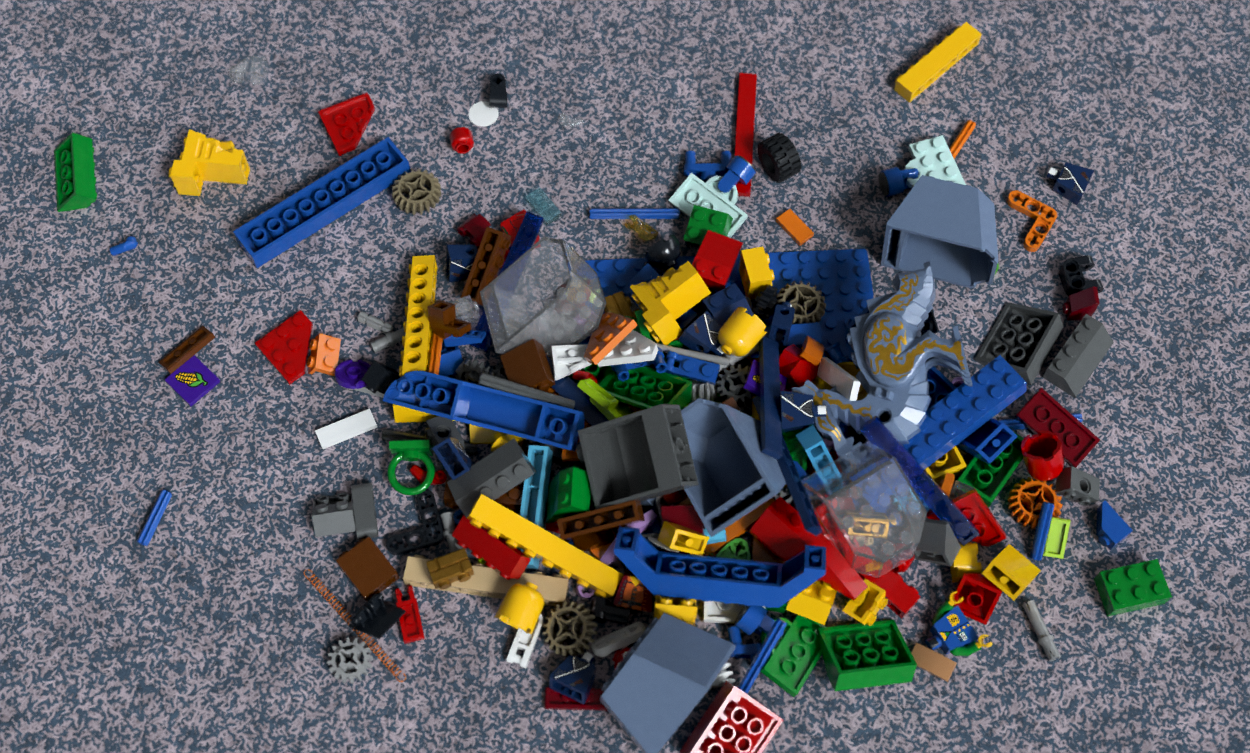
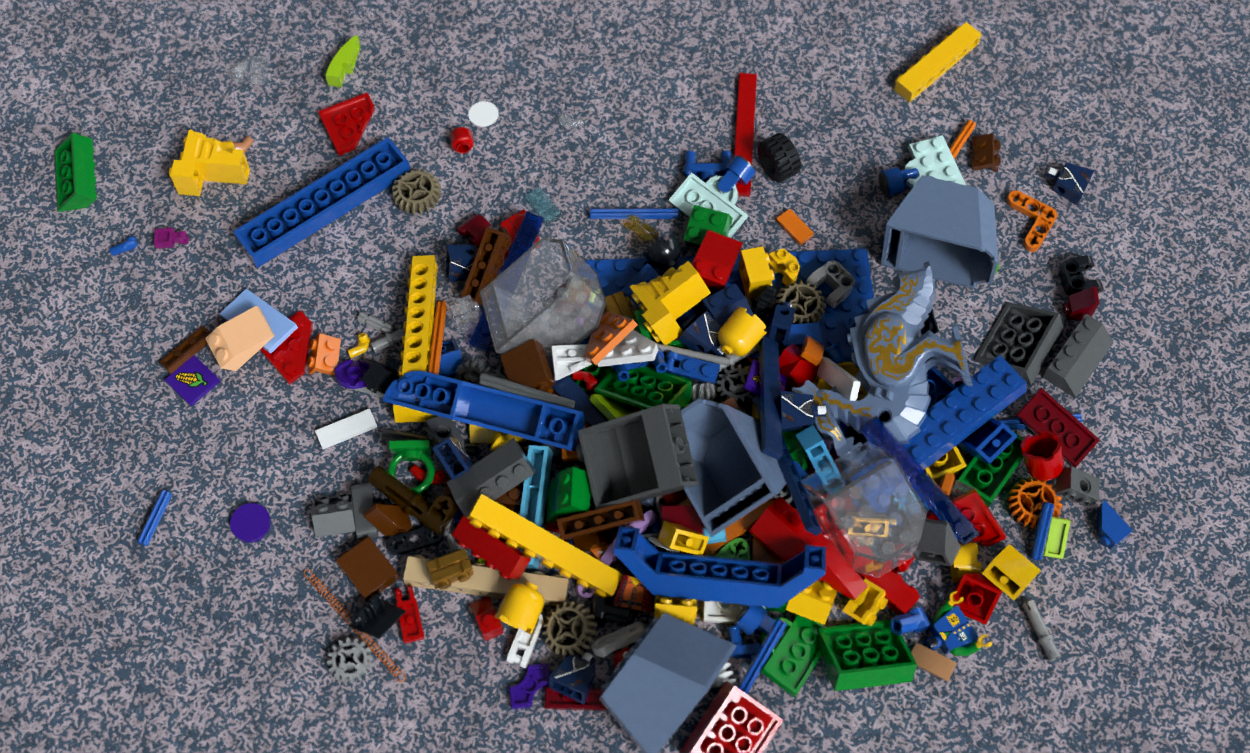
reddish brown brick [428,300,471,339] -> none
blue slope [444,330,486,347] -> none
black piece [489,73,507,108] -> none
lime tile [577,378,619,410] -> none
green brick [1094,559,1172,617] -> none
none -> magenta plate [154,228,189,249]
none -> light nougat slope [205,306,275,371]
none -> light blue tile [219,288,298,353]
none -> dark purple tile [230,503,271,543]
none -> nougat arm [233,136,254,153]
none -> lime slope [325,35,361,87]
none -> yellow arm [347,333,370,359]
none -> reddish brown slope [363,503,412,536]
none -> dark brown piece [367,466,459,535]
none -> red slope [469,597,504,641]
none -> dark purple tile [509,663,550,710]
none -> yellow cylinder [768,249,800,286]
none -> light grey piece [806,261,855,308]
none -> blue piece [890,607,931,636]
none -> reddish brown bracket [972,133,1001,172]

